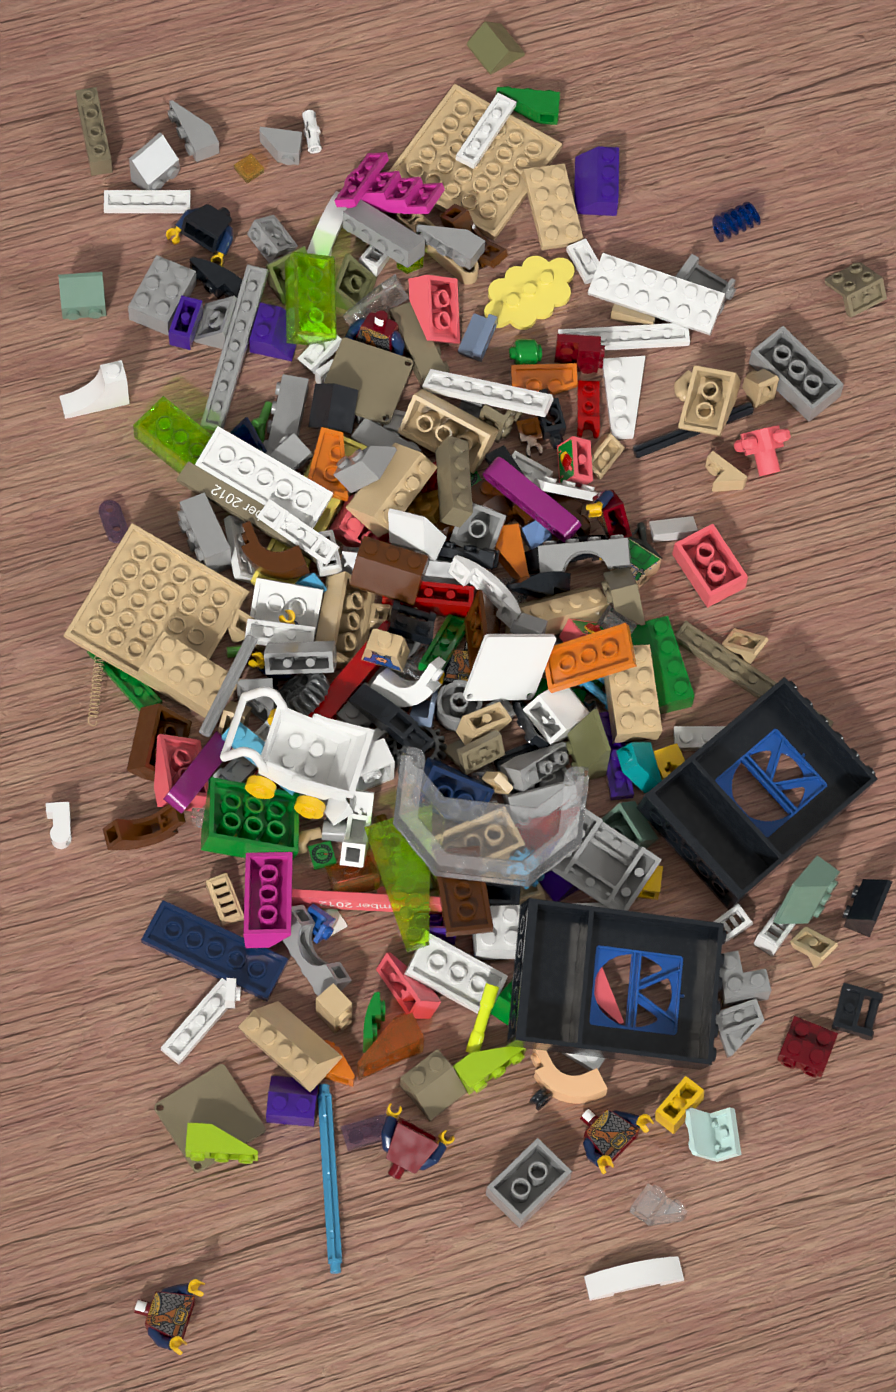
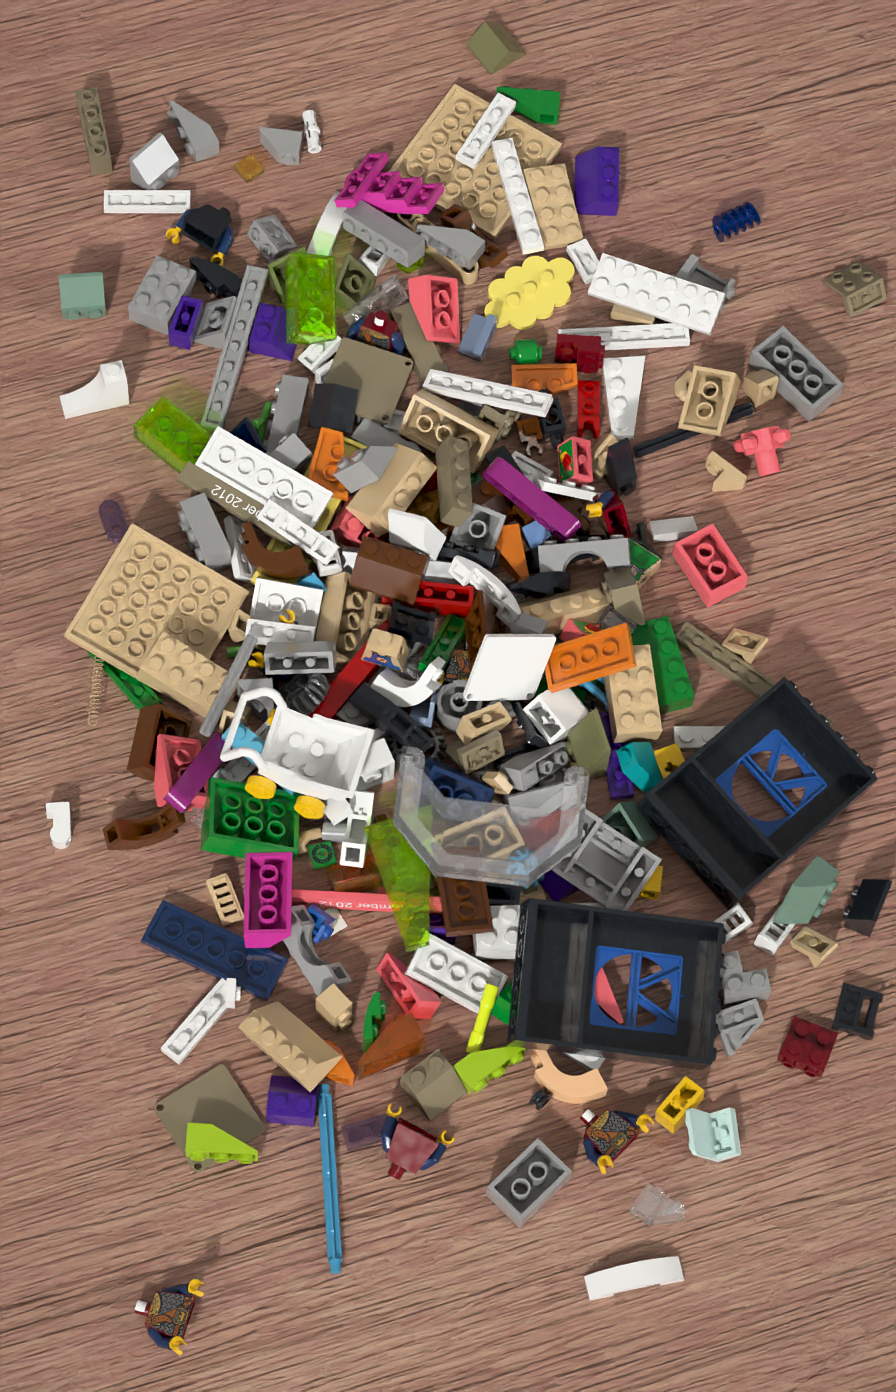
none -> white plate [491,138,544,255]
none -> black slope [603,438,637,497]

